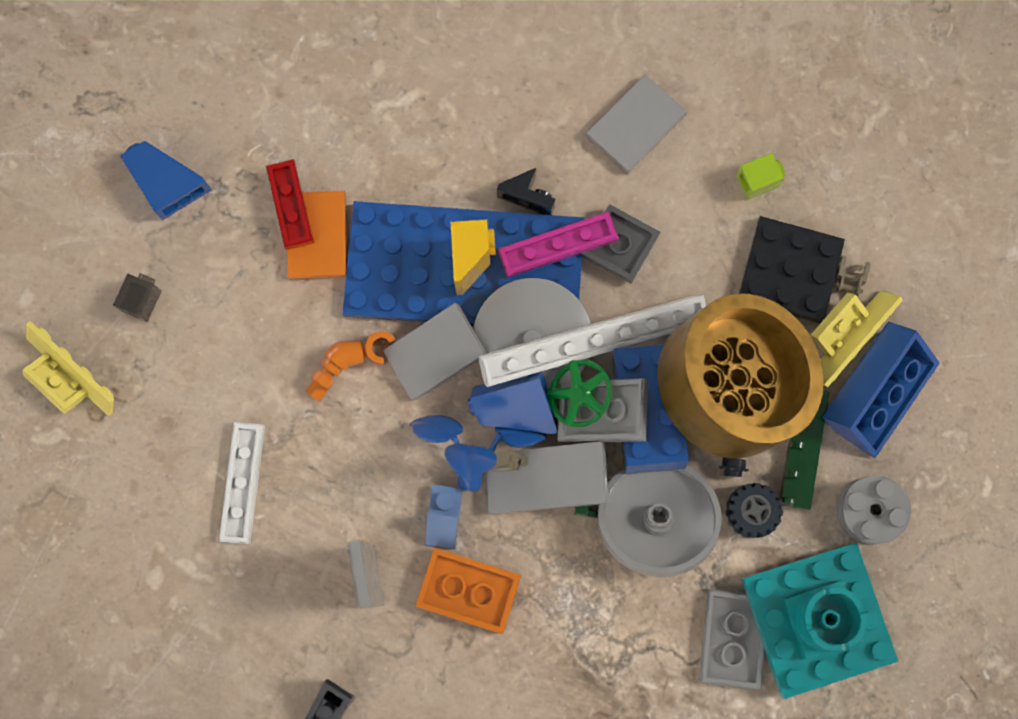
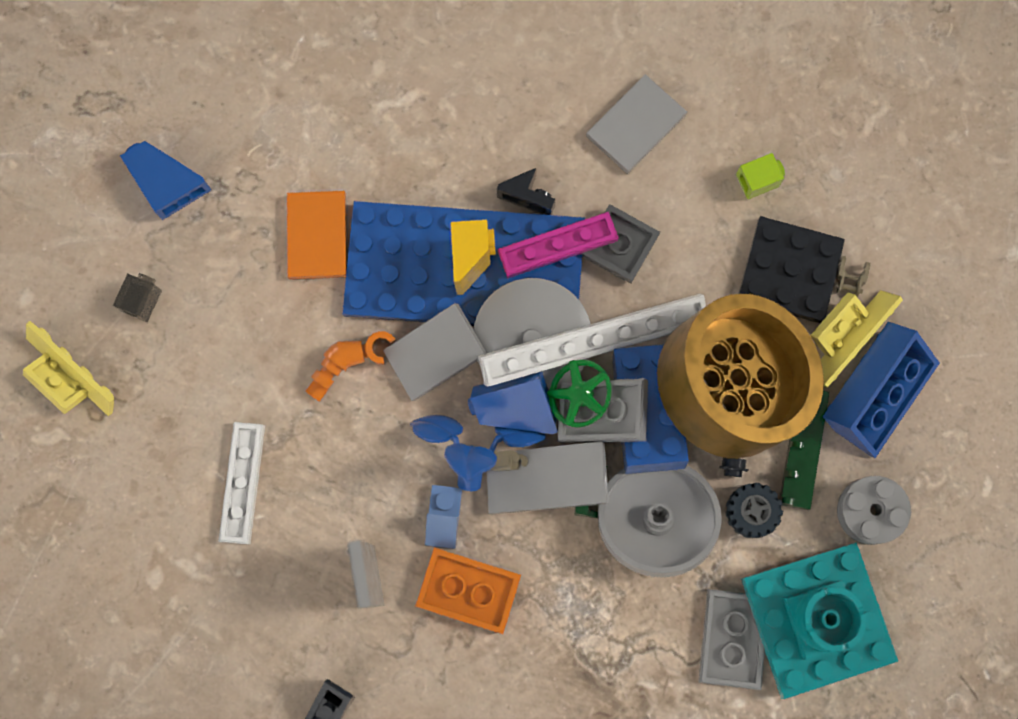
red tile [266,159,315,250] -> none

